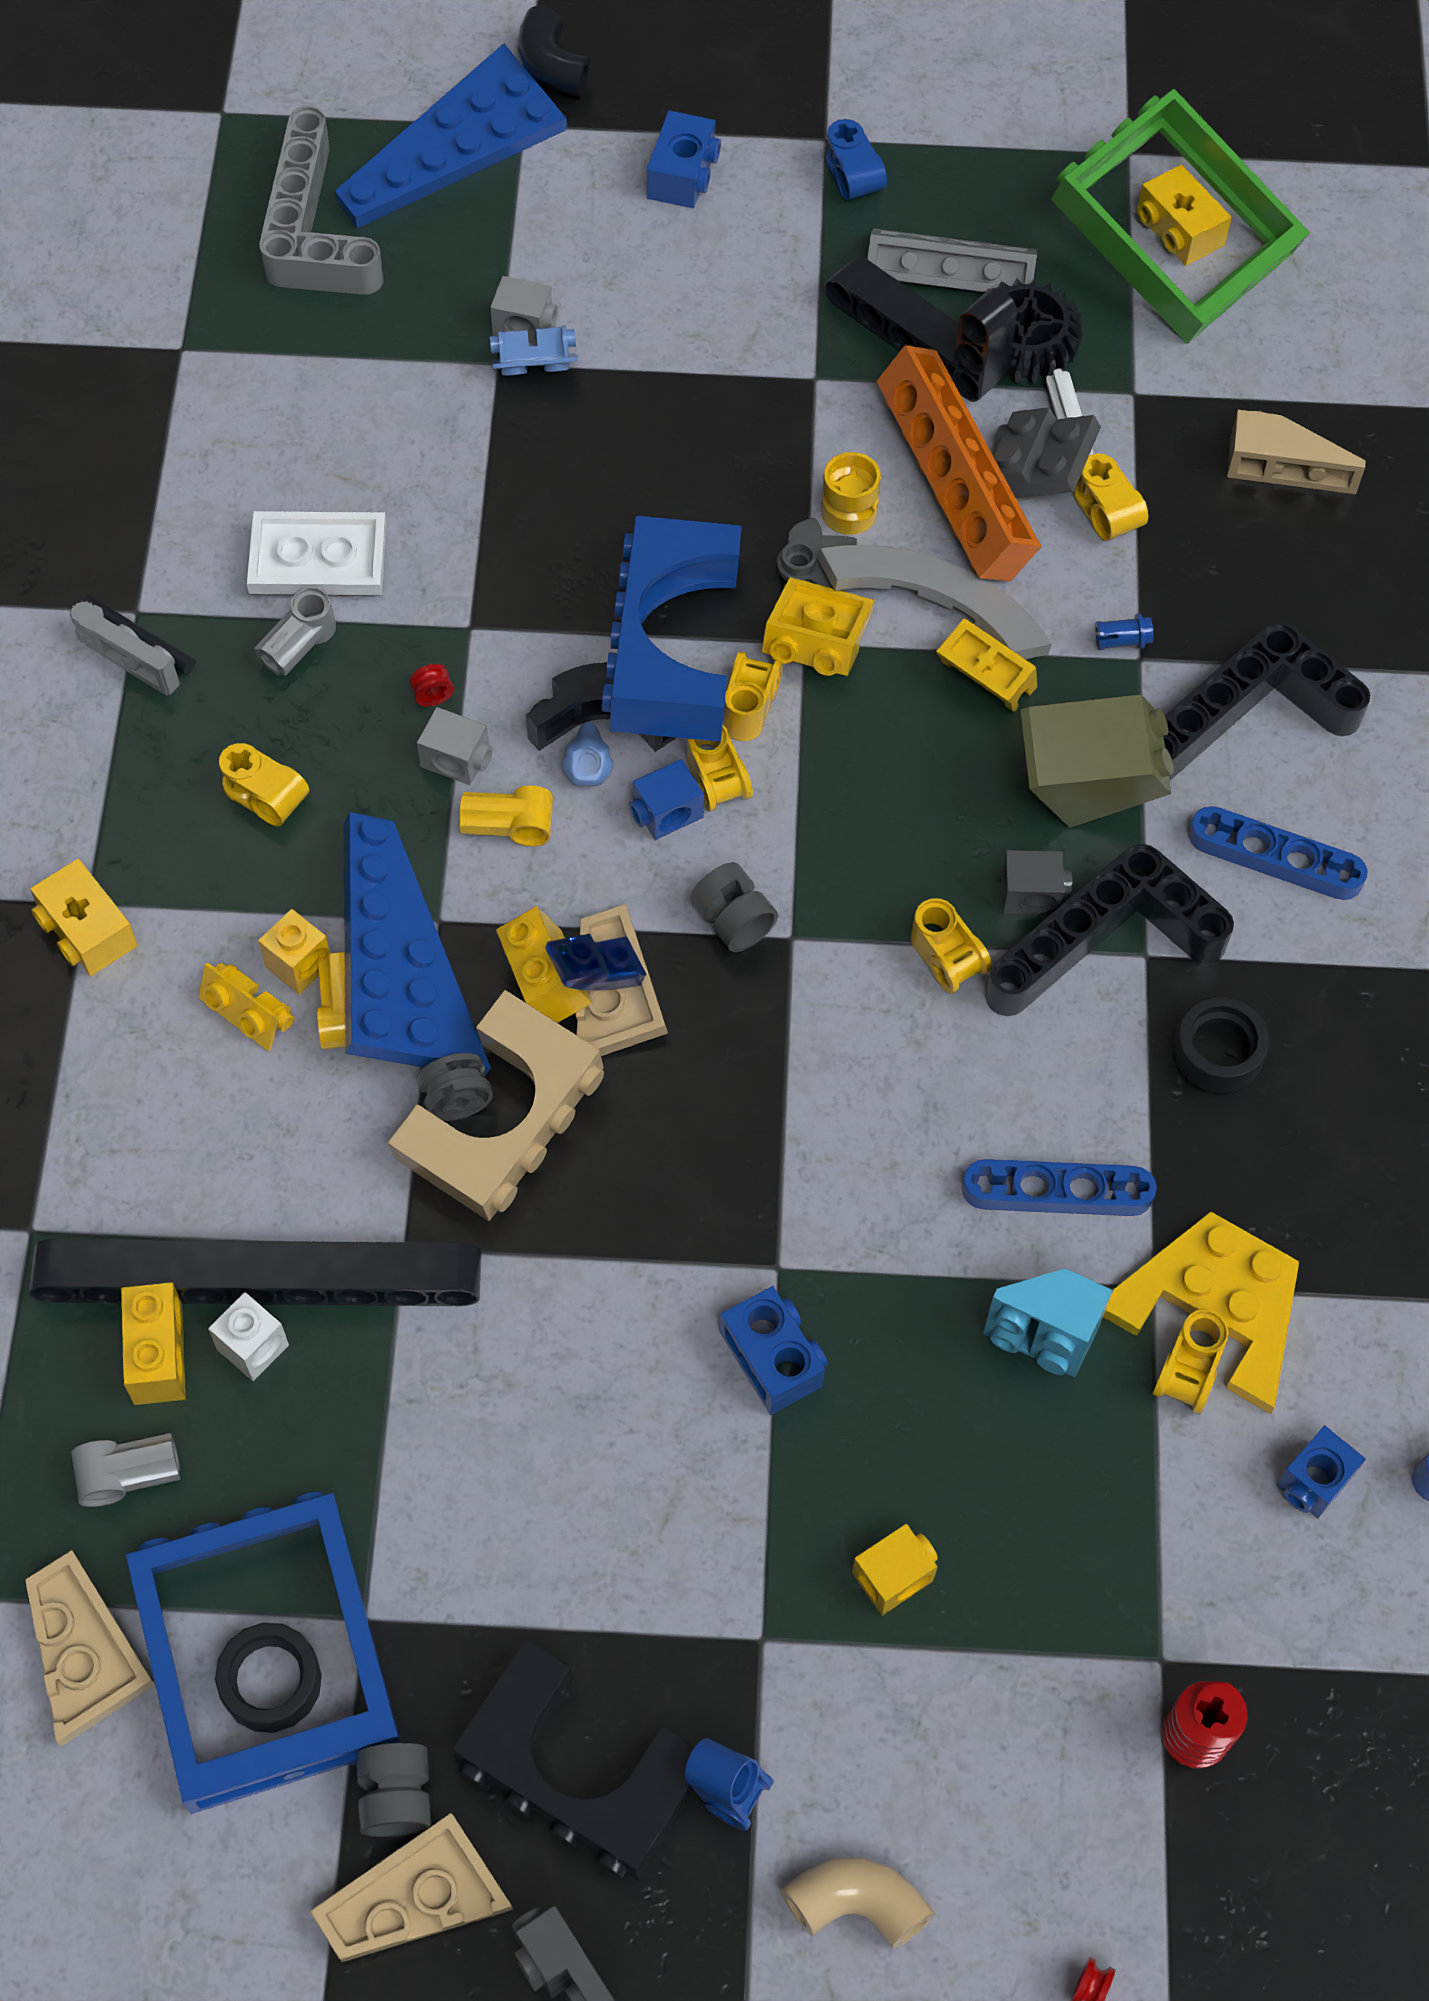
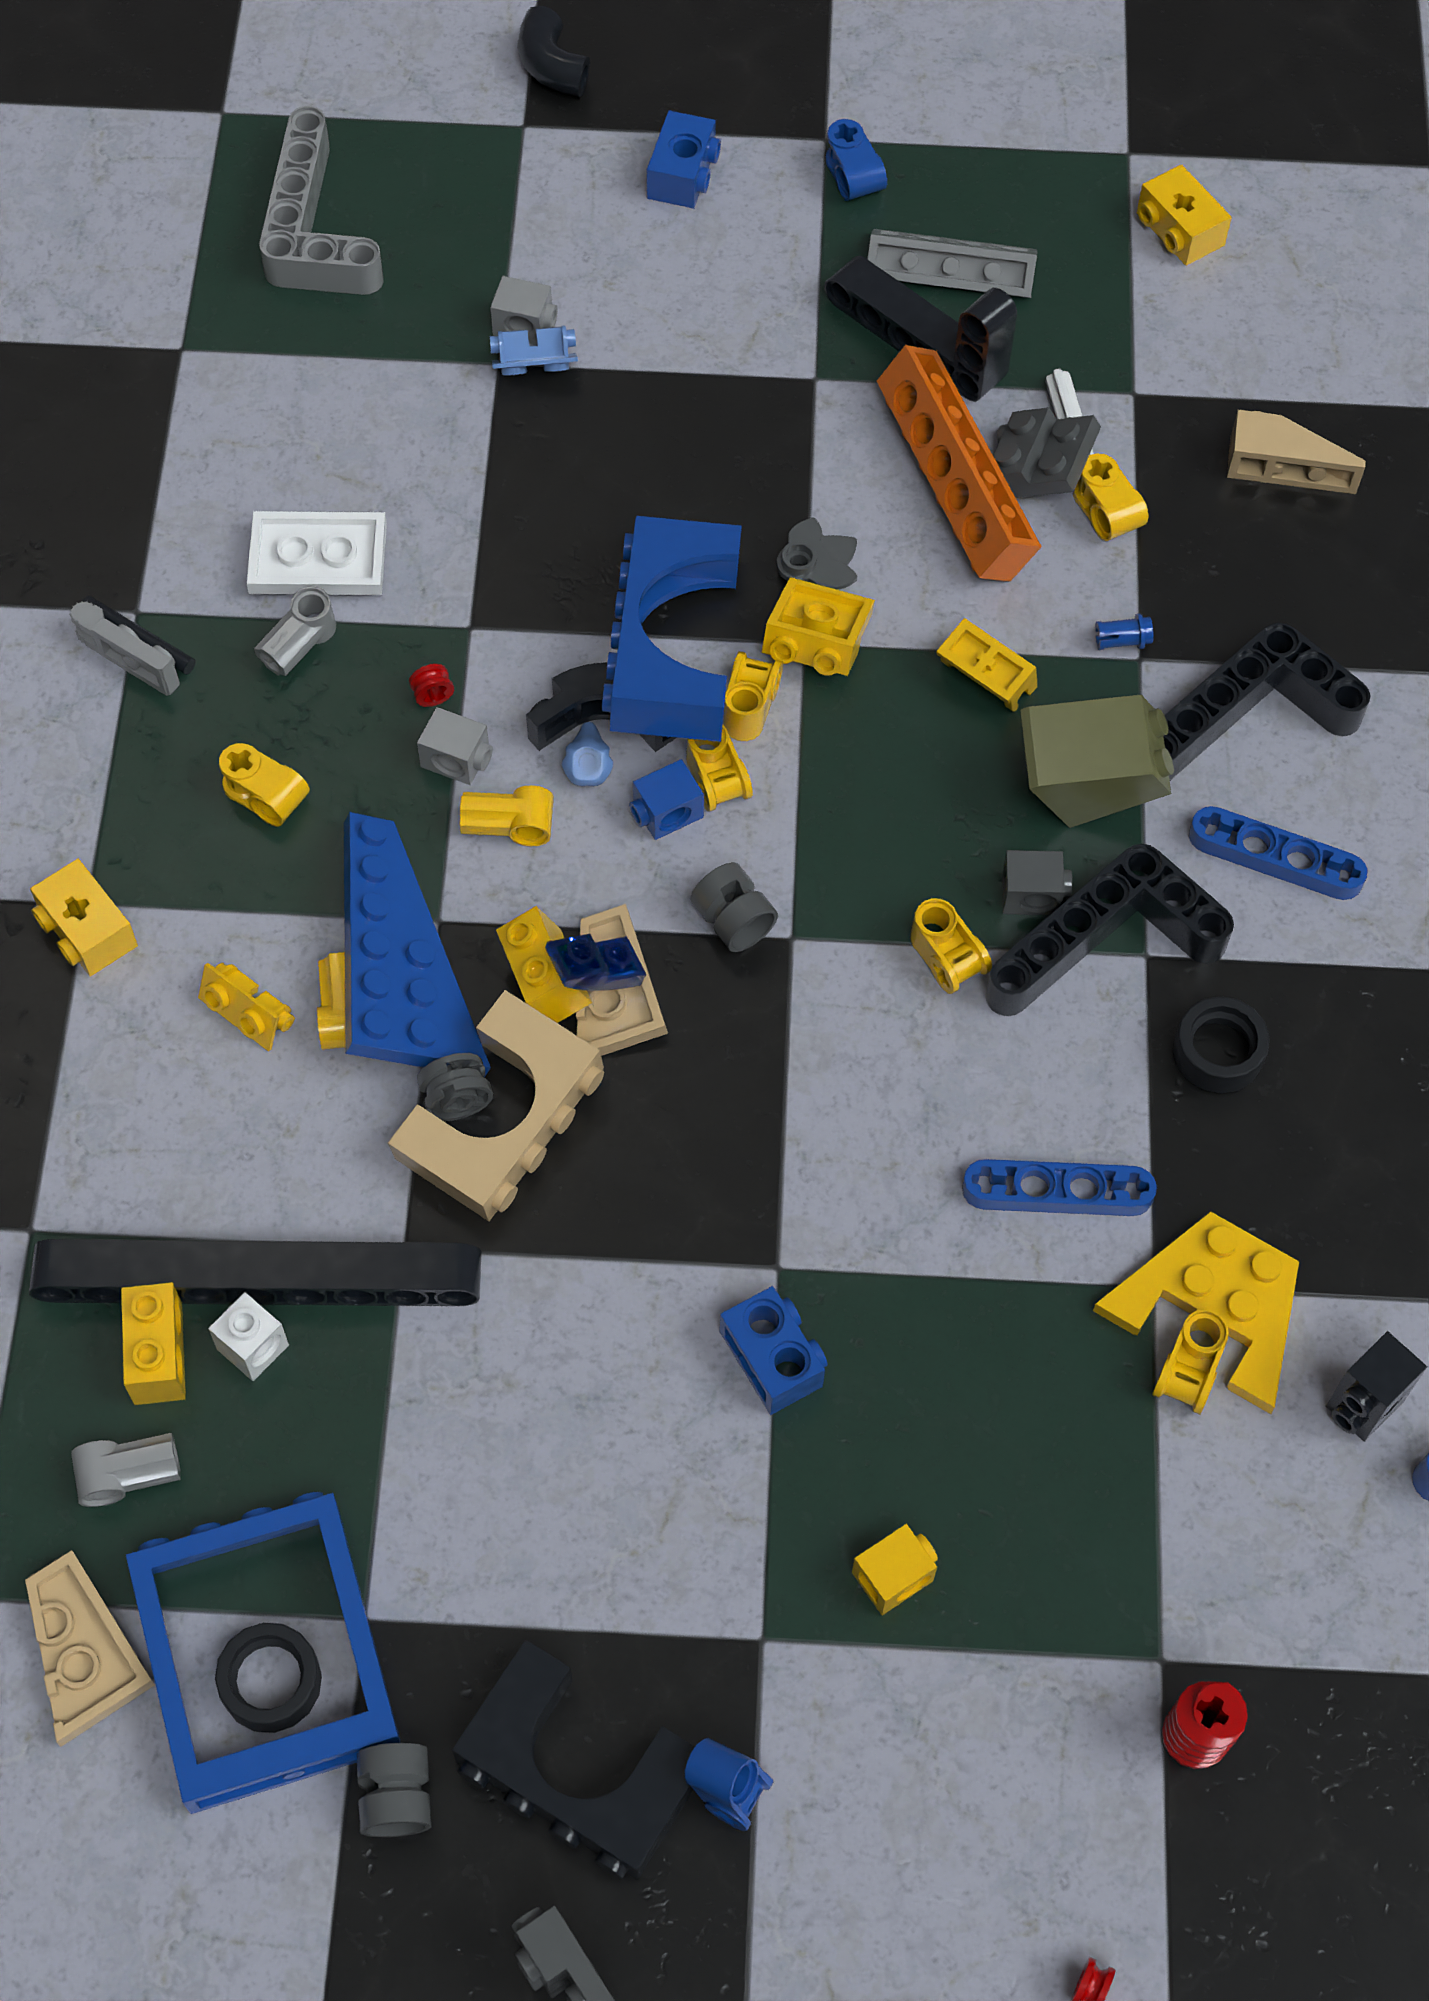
yellow brick [258,909,330,995] -> none
tan wing [310,1813,513,1962] -> none
blue wing [335,43,567,228] -> none
tan cylinder [780,1857,936,1949] -> none
light grey tile [818,545,1052,659] -> none
yellow wheel [821,452,881,535] -> none
medium azure slope [983,1268,1113,1378] -> none
black gear [986,278,1083,384] -> none
bright green window [1051,89,1310,344] -> none
blue brick [1277,1425,1366,1519] -> none
none -> black brick [1325,1331,1428,1442]

